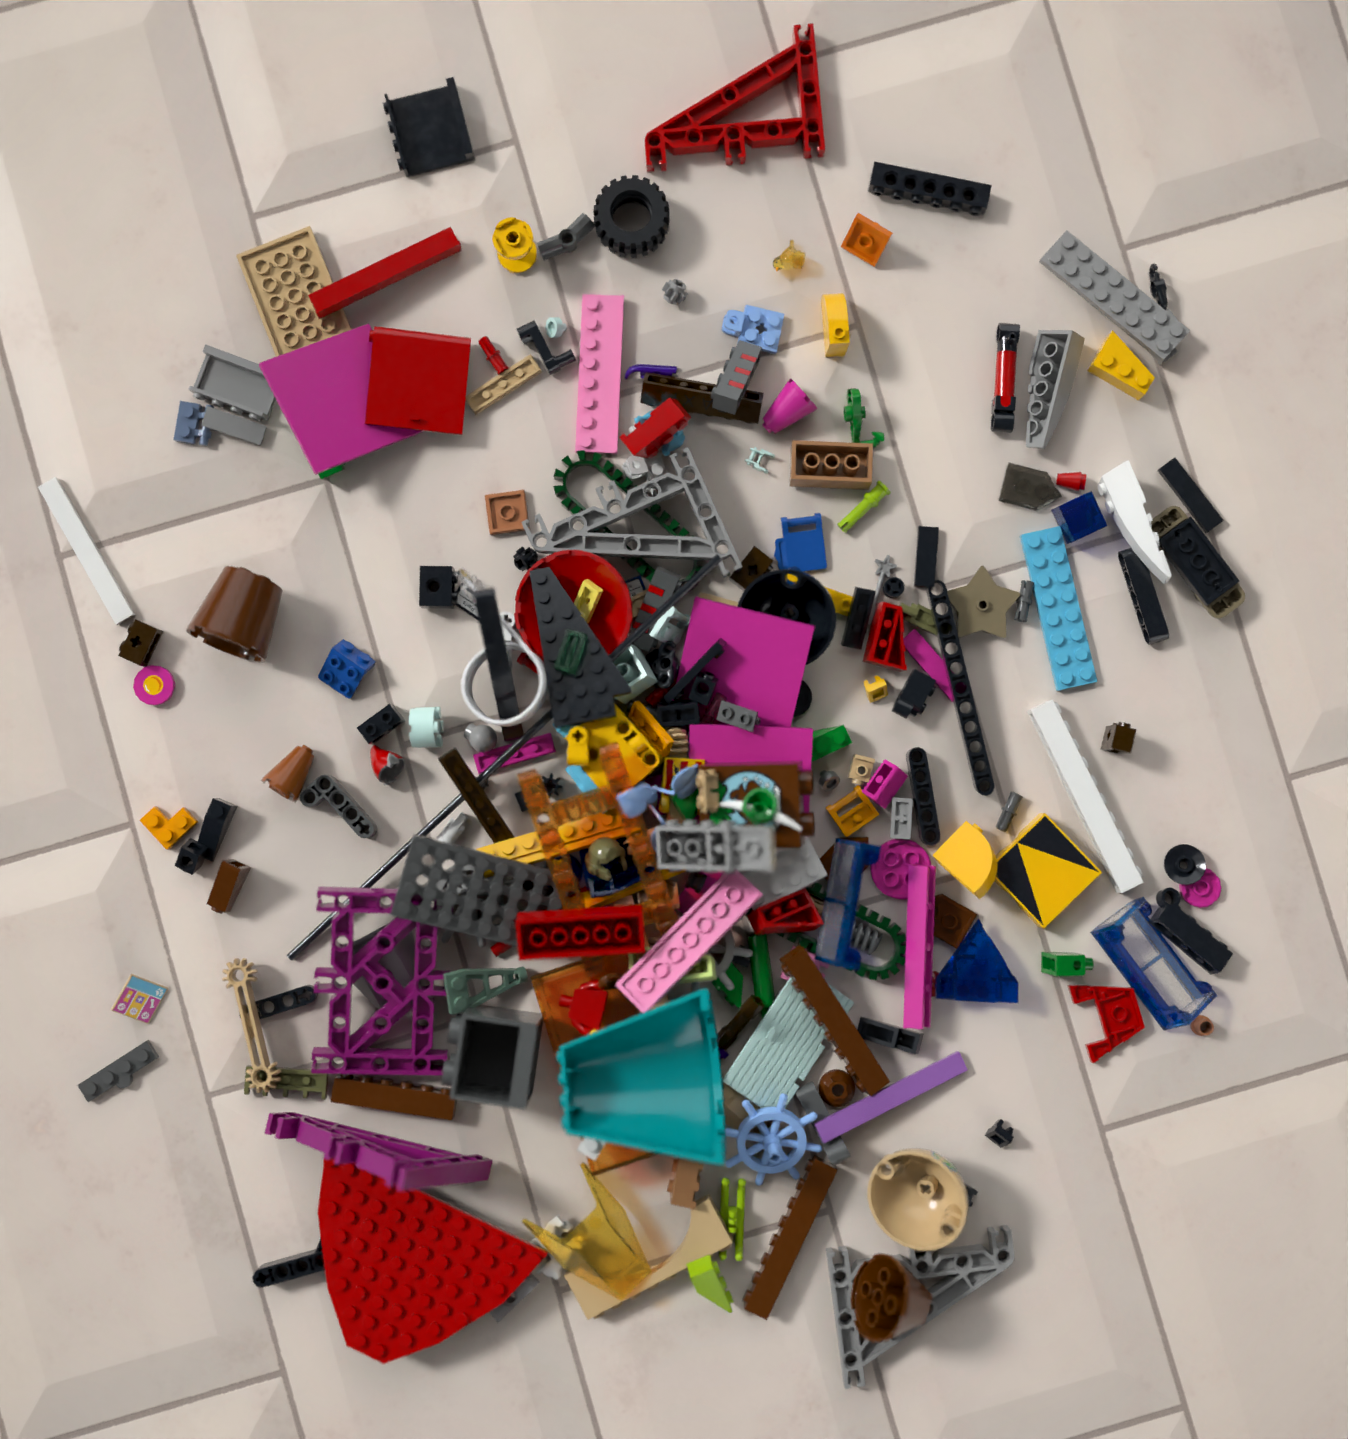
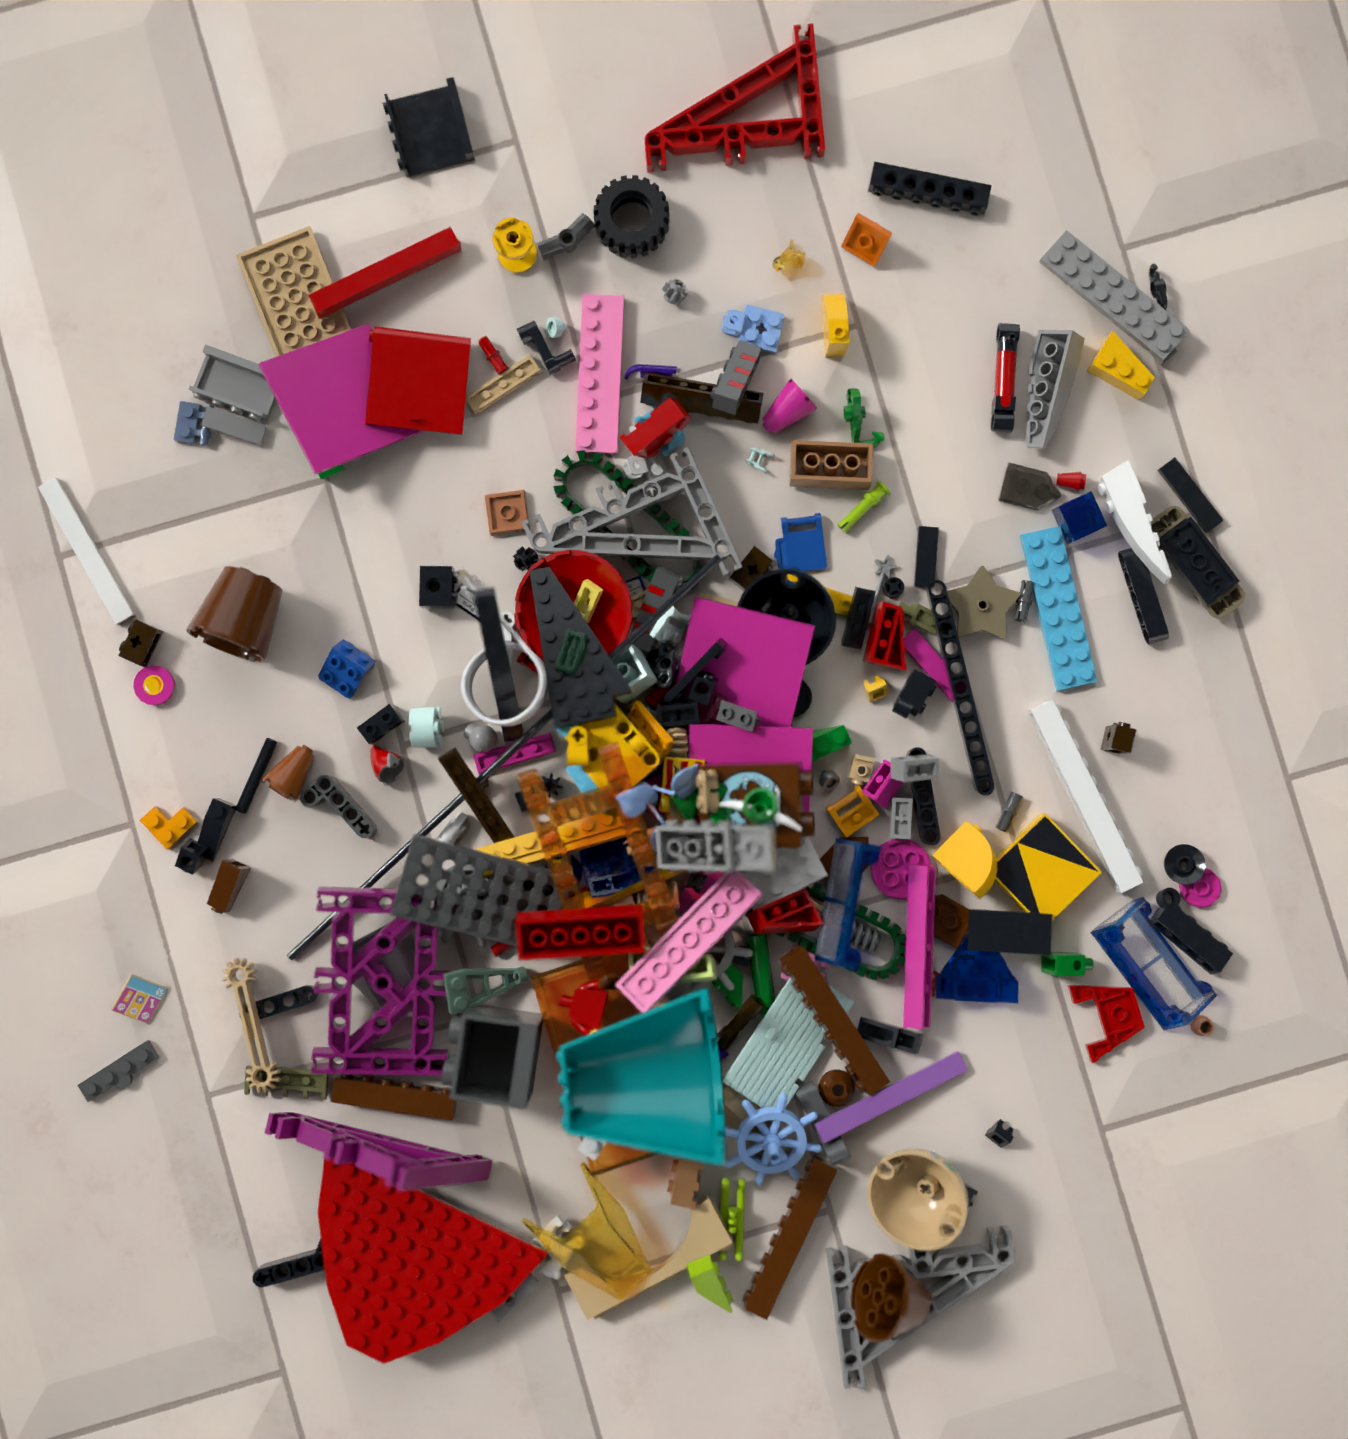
olive helmet [585,837,627,881] -> none
none -> black axle [235,738,277,814]
none -> light grey brick [891,755,939,782]
none -> black tile [967,909,1052,955]

